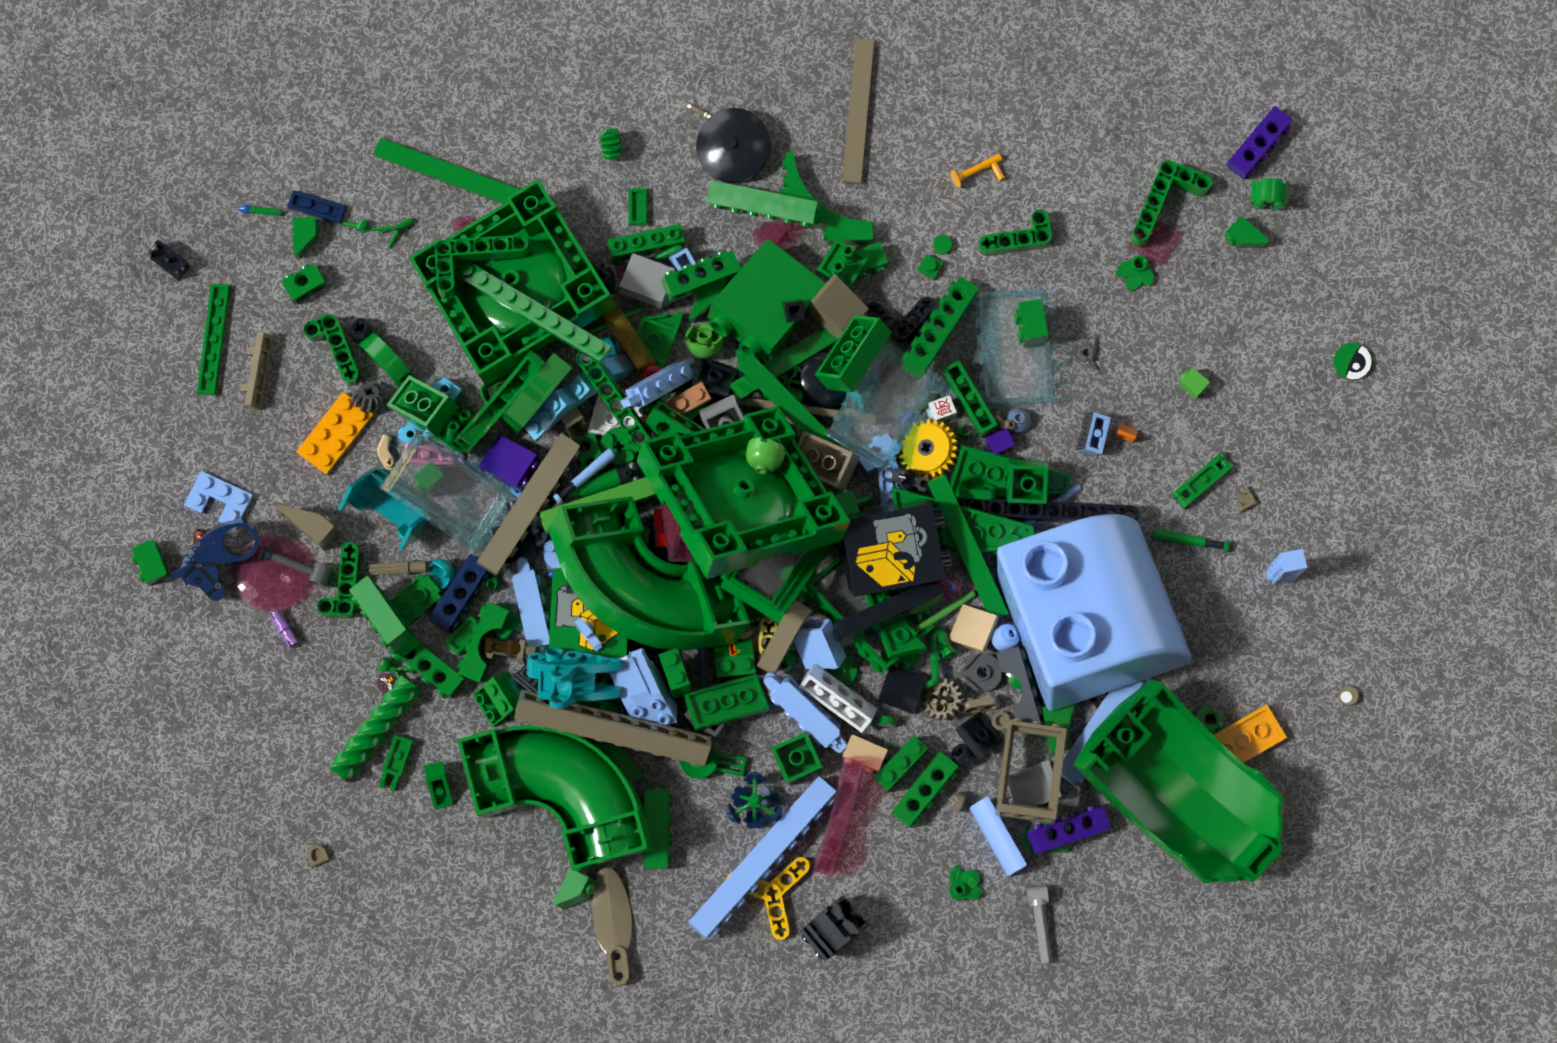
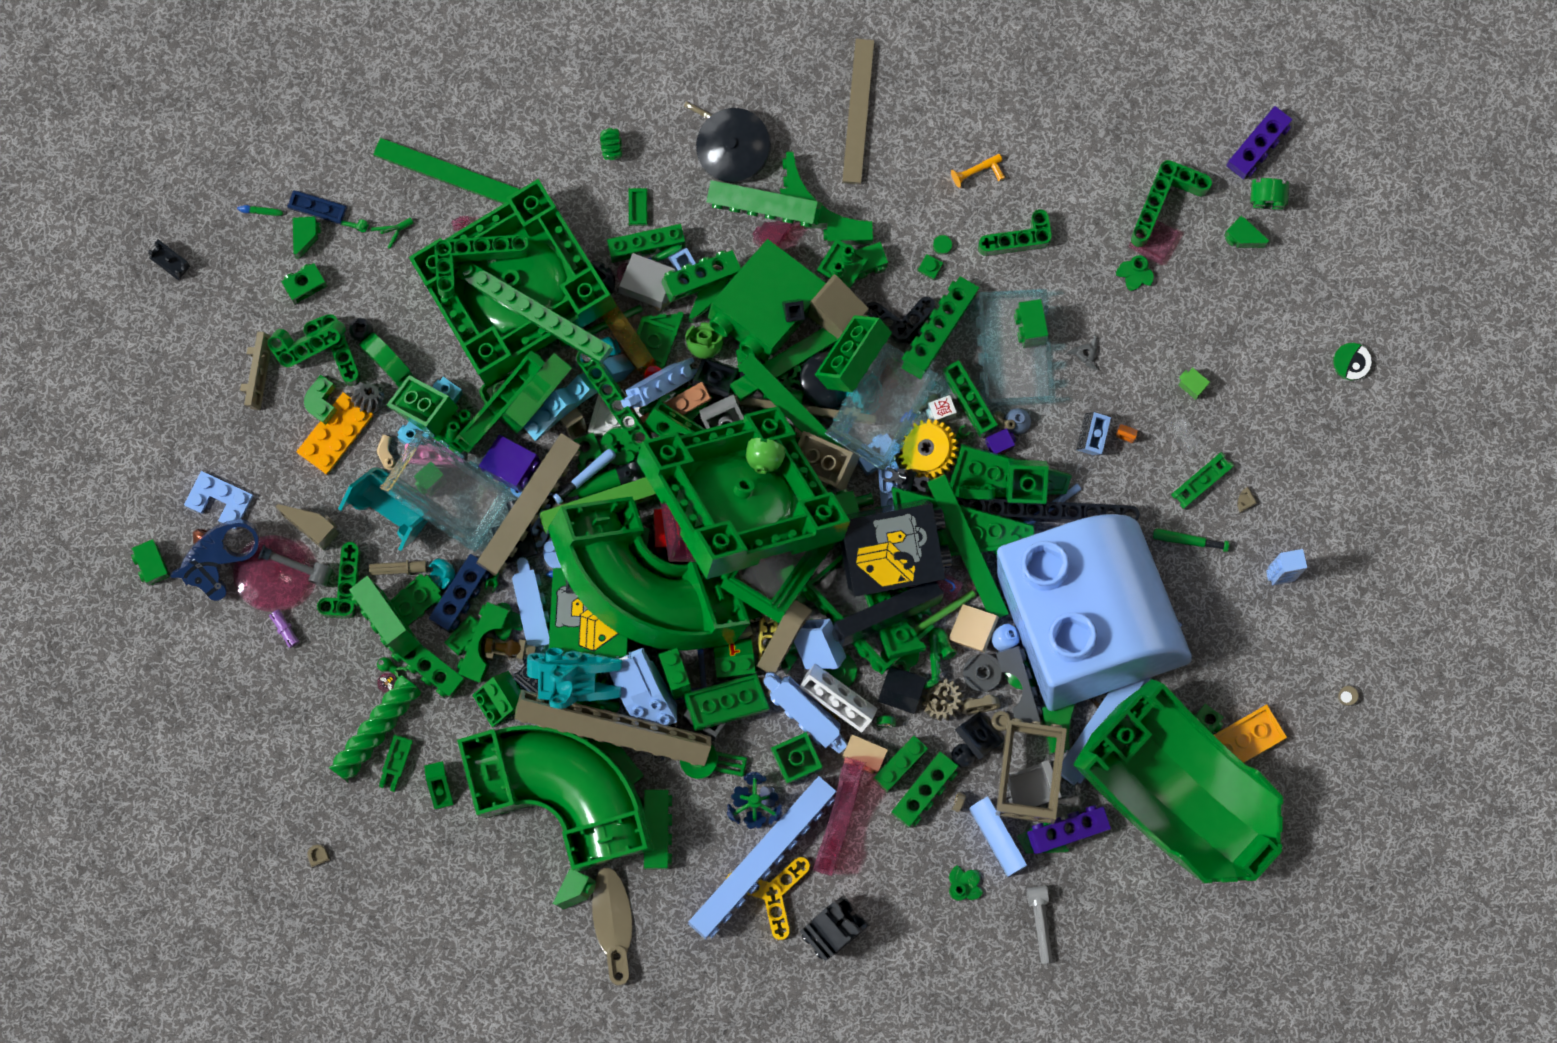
green tile [196,283,231,396] -> none
light blue plate [575,618,602,652] -> none
none -> green beam [268,320,346,368]
none -> plate [304,375,337,425]

